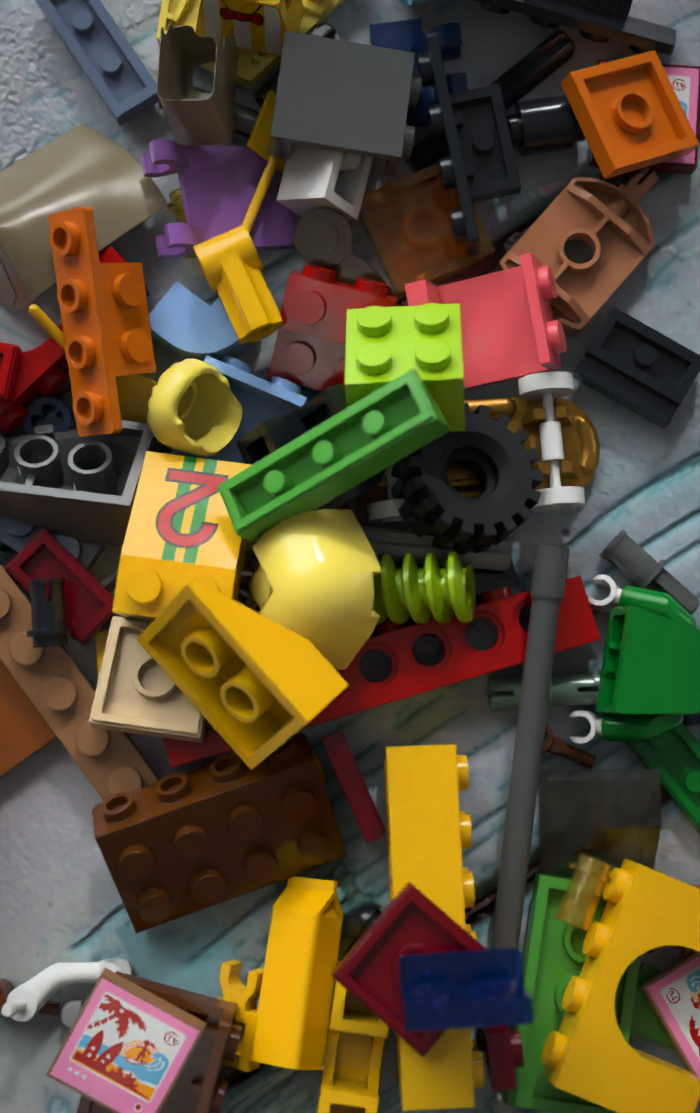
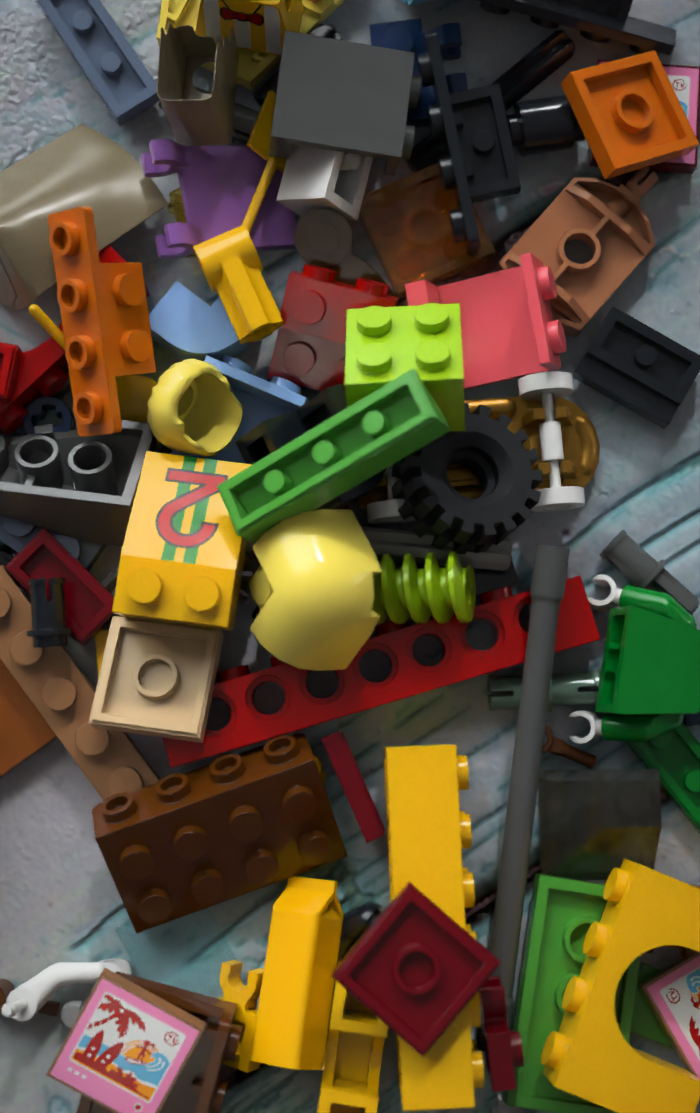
yellow slope [136,579,348,770] -> none
clear blue bracket [399,947,534,1032] -> none
clear yellow pin [555,854,612,932] -> none

